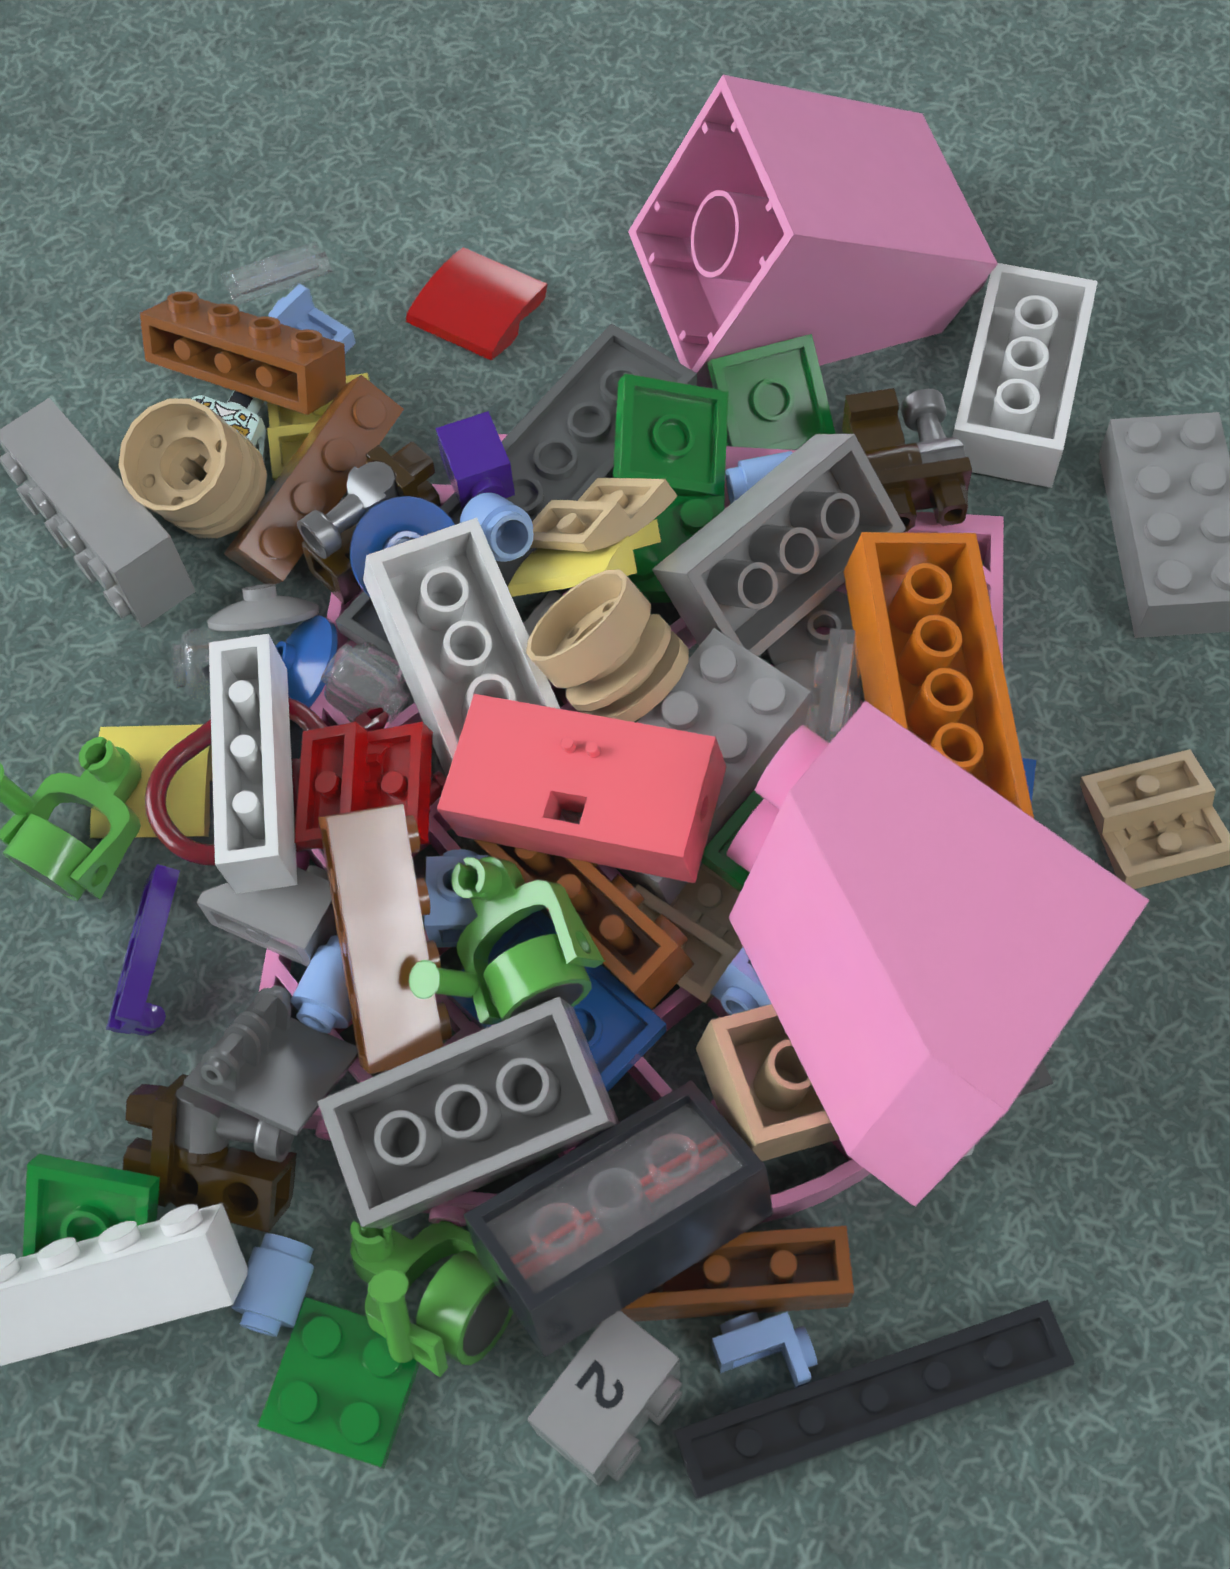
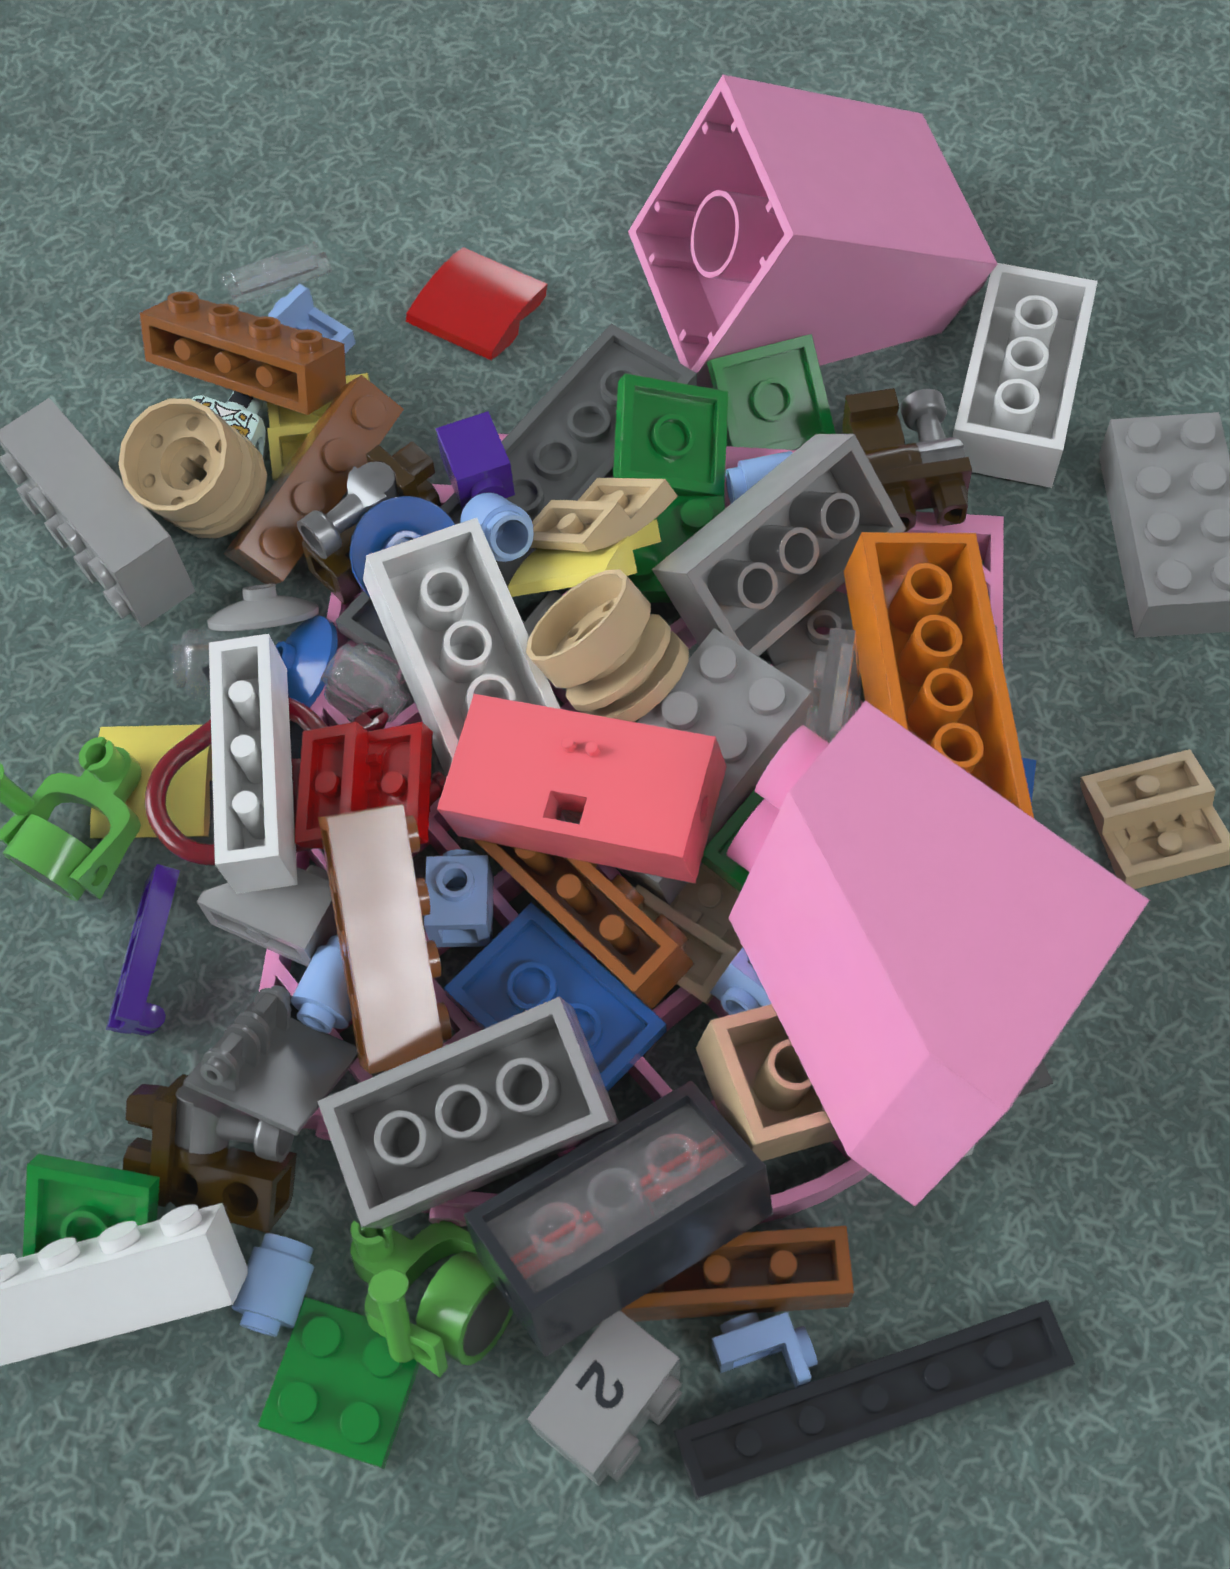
bright green piece [409,857,605,1025] -> none

